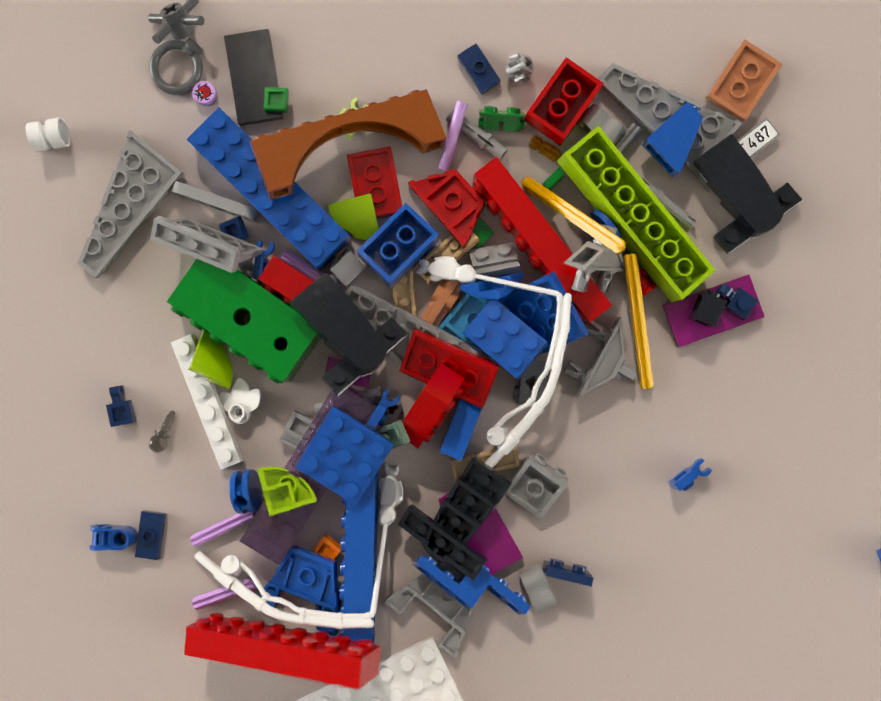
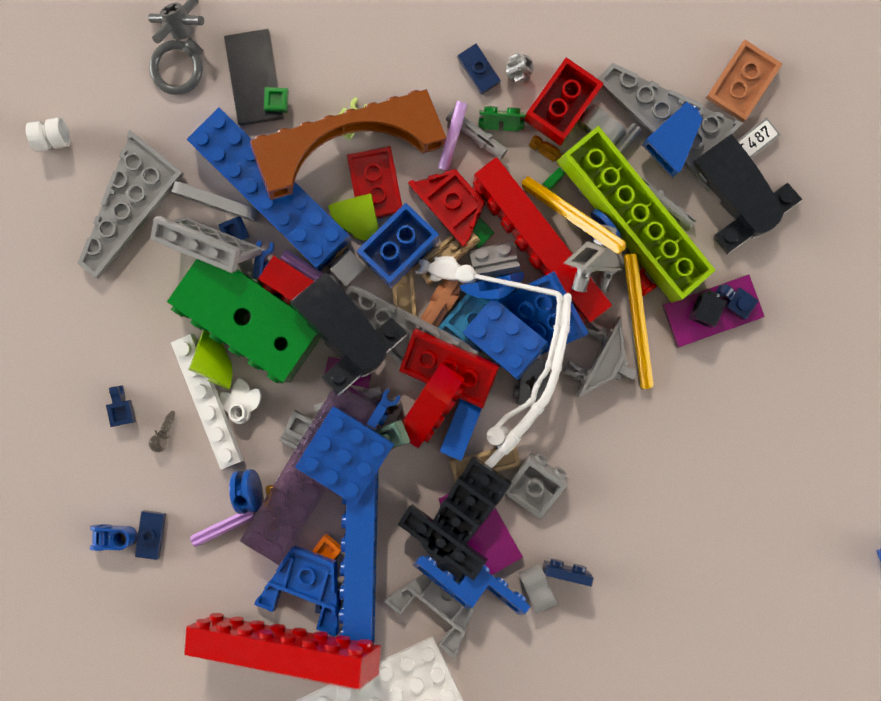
tile [192,81,217,106] -> none
lavender axle [192,577,257,610] -> none
white piece [194,463,403,629] -> none
lime brick [257,467,317,517] -> none
blue plate [668,458,712,491] -> none

